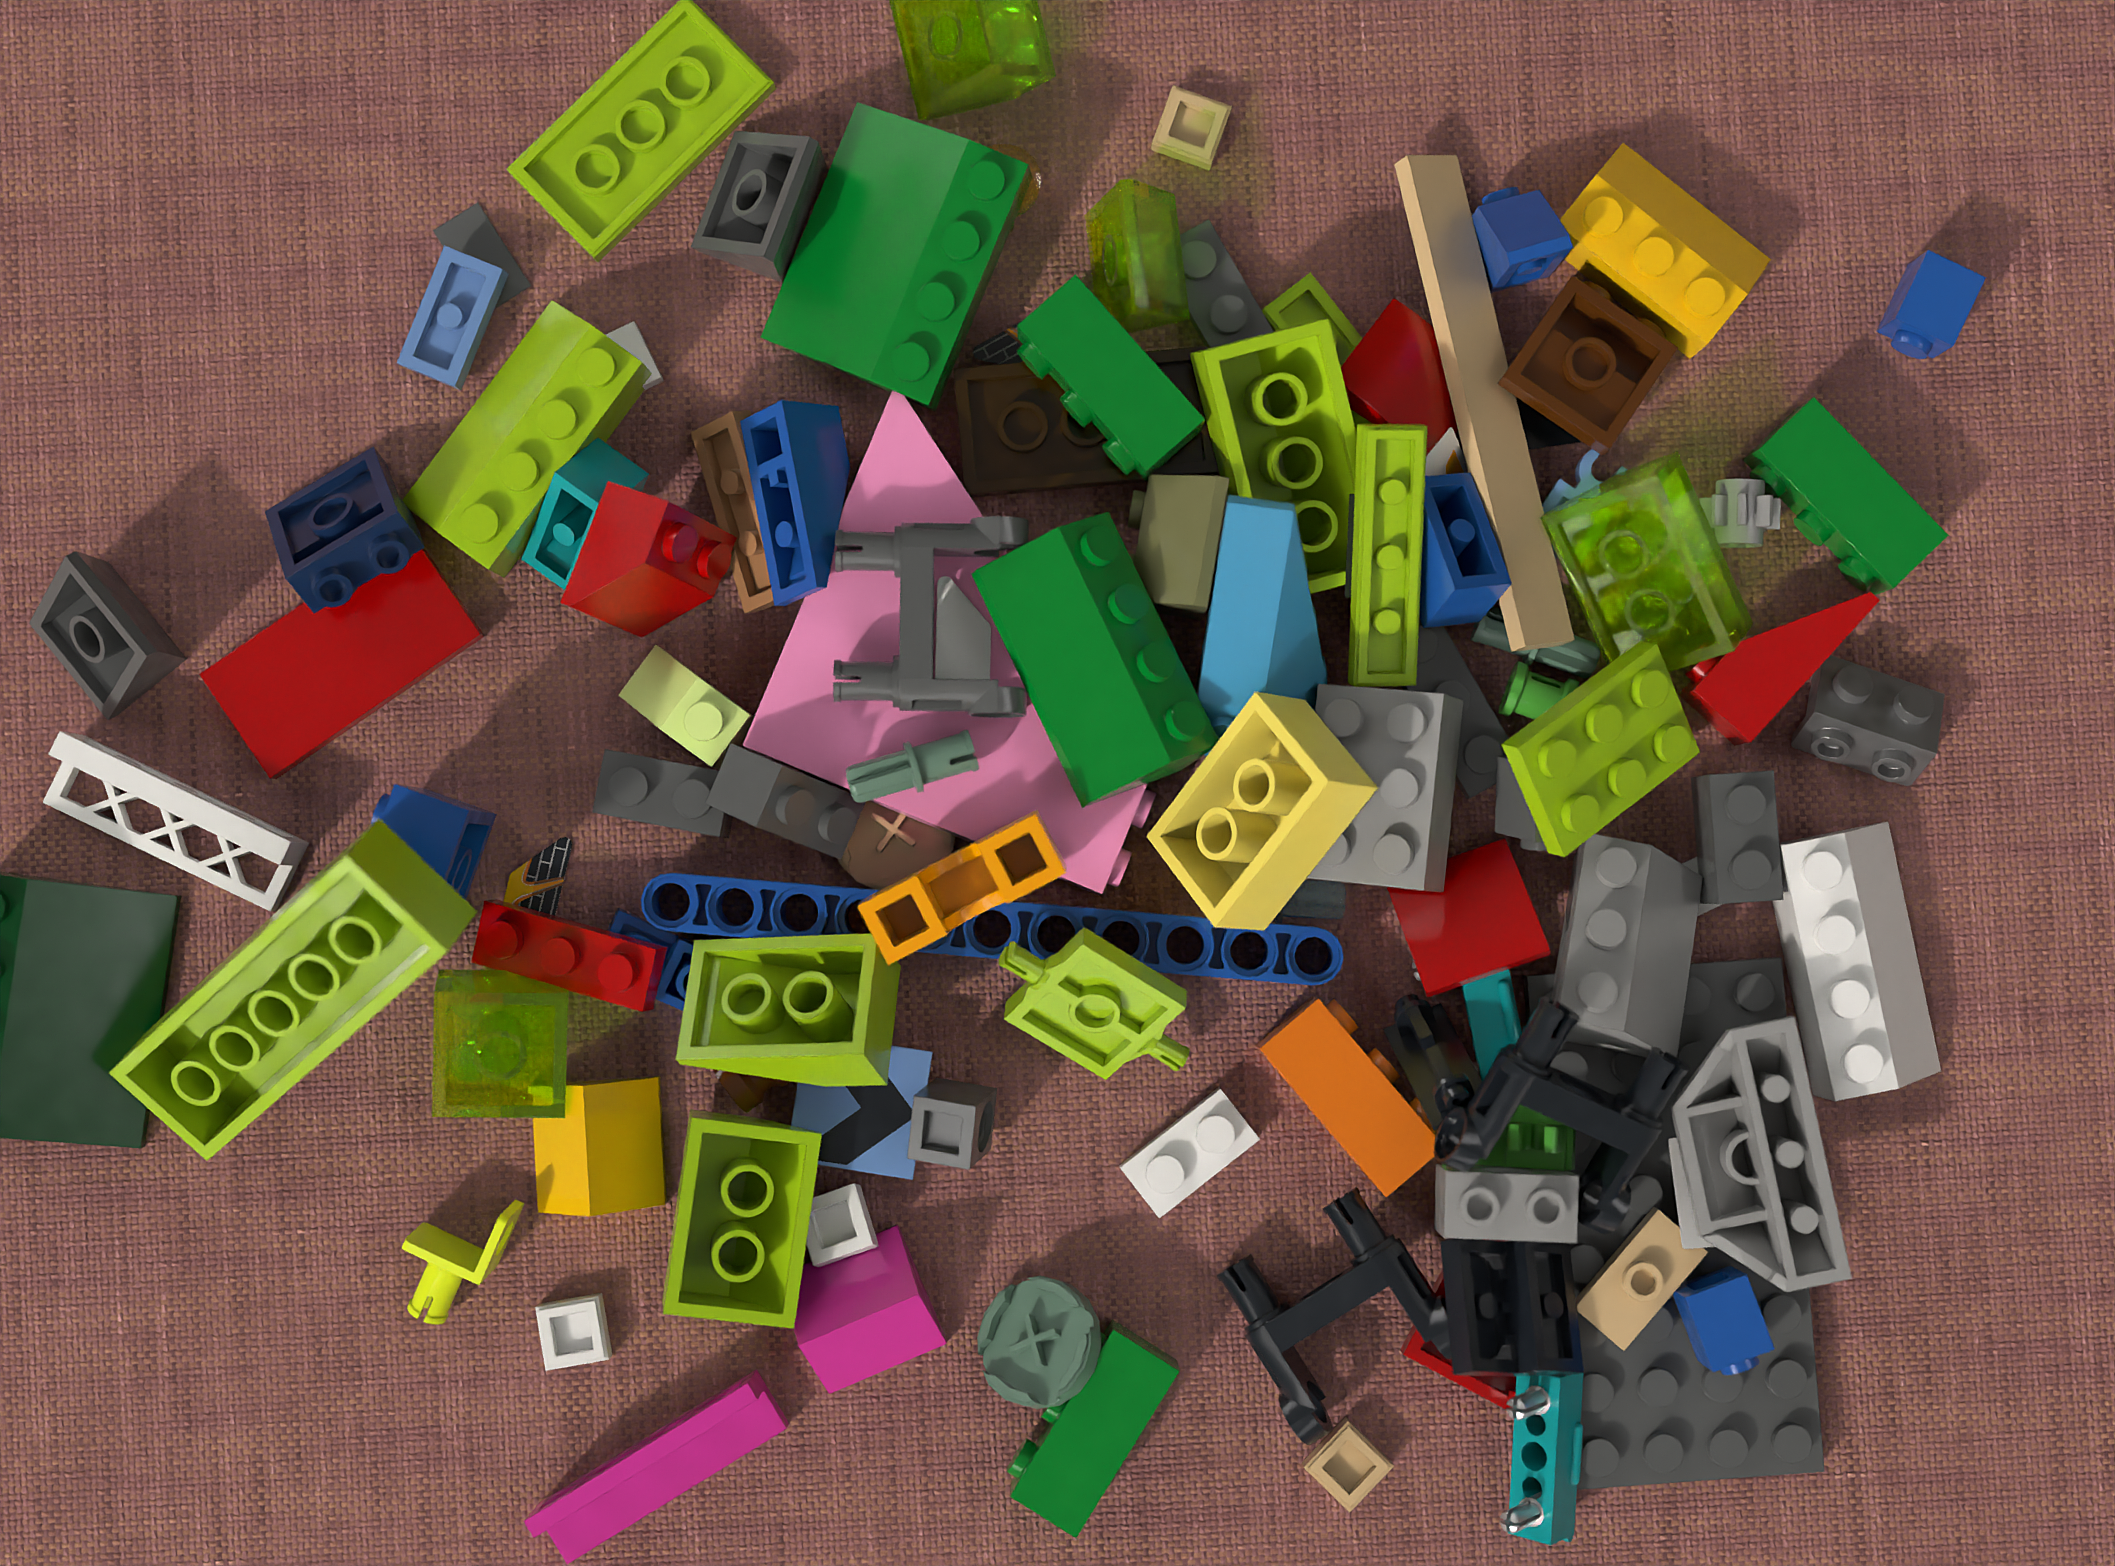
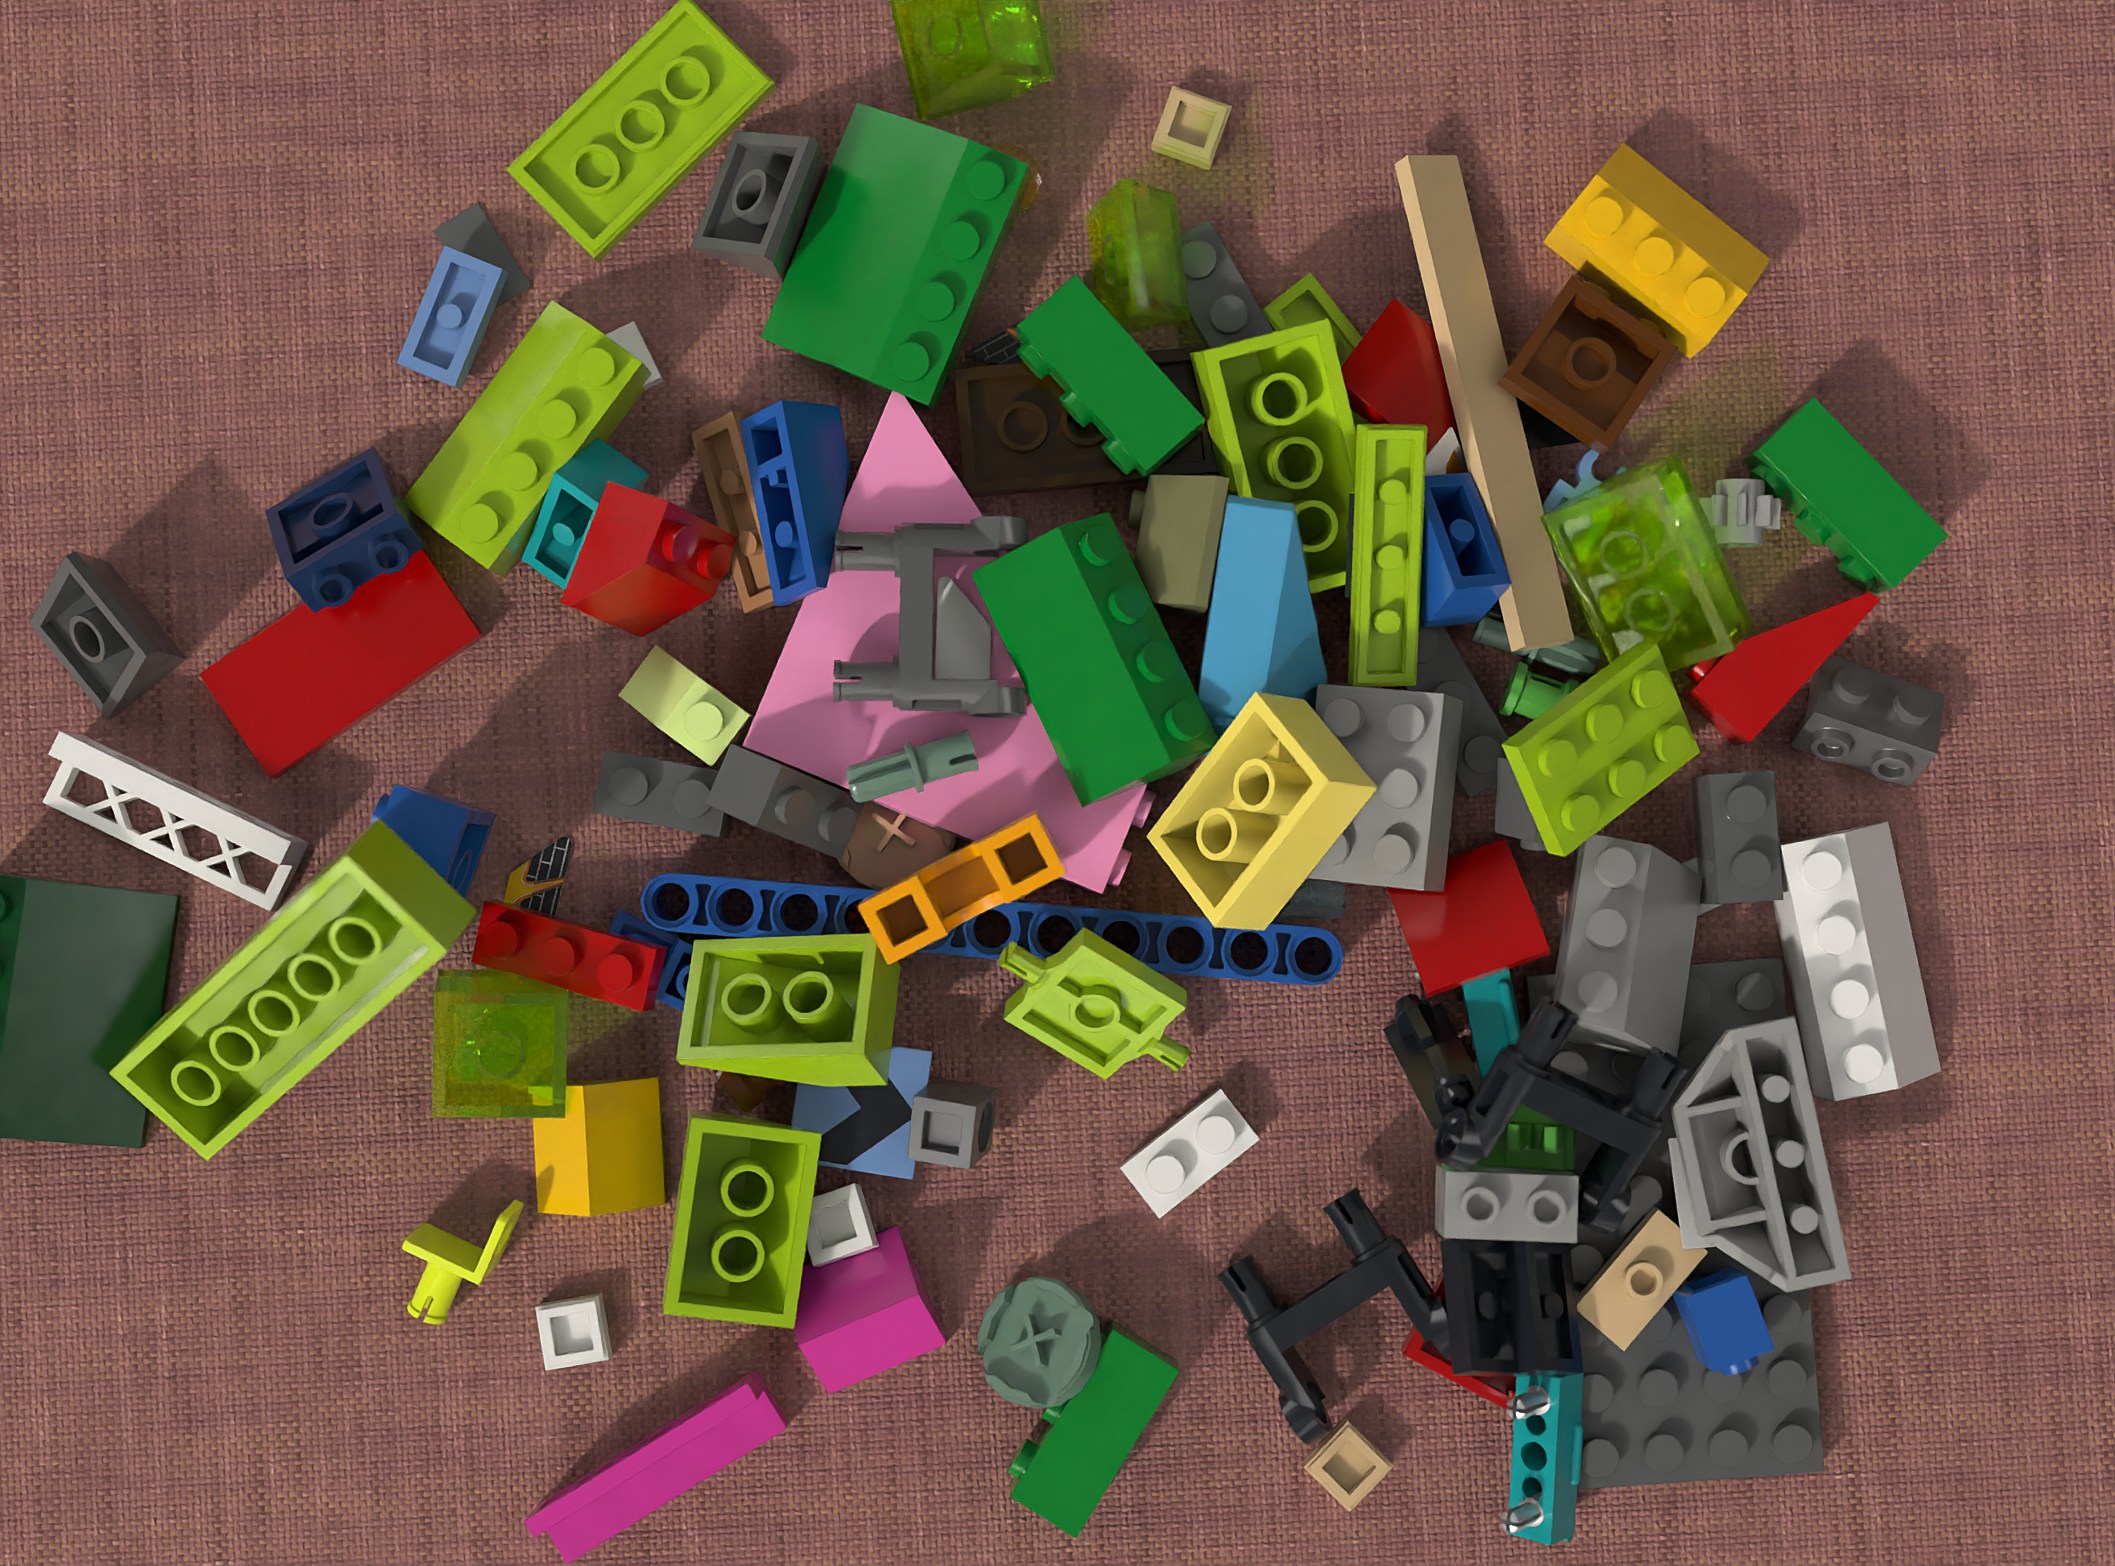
orange brick [1255,996,1438,1198] -> none
blue slope [1472,187,1573,293] -> none
blue brick [1876,250,1986,359] -> none

